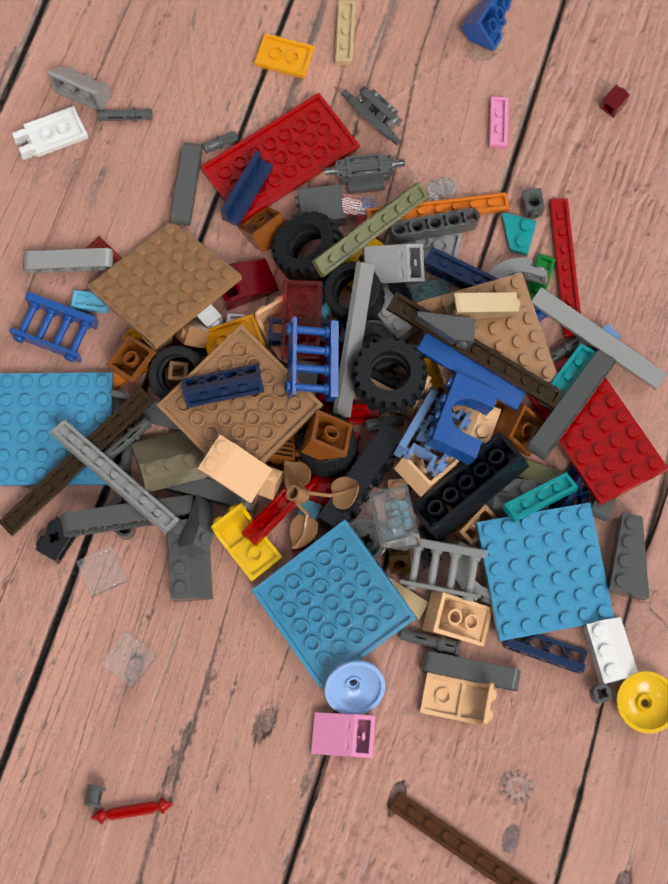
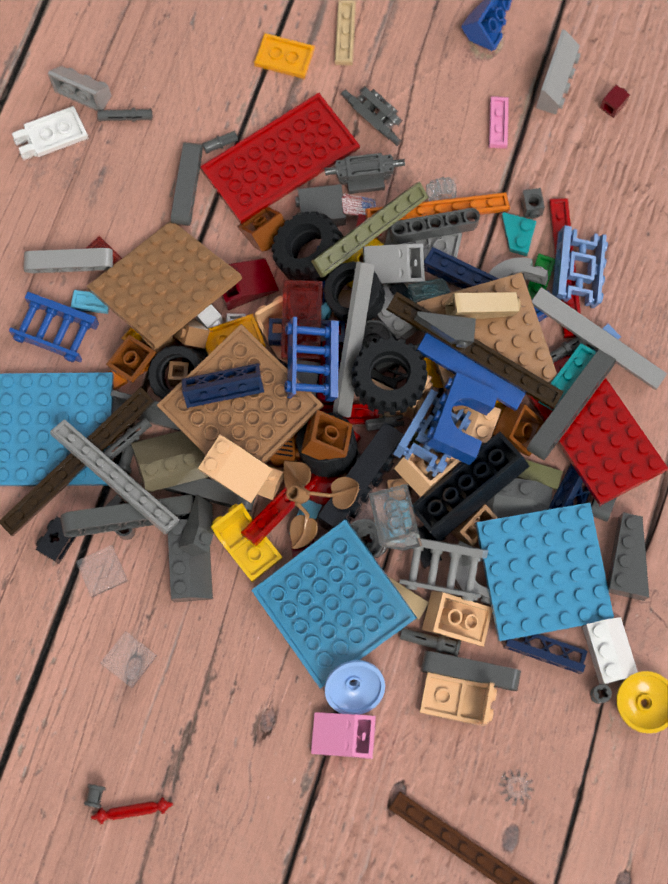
dark blue fence [221,151,273,227] -> none
dark brown brick [388,542,410,574] -> none
teal plate [502,472,578,523] -> none
none -> light grey slope [536,29,581,114]
none -> medium blue fence [552,225,608,309]

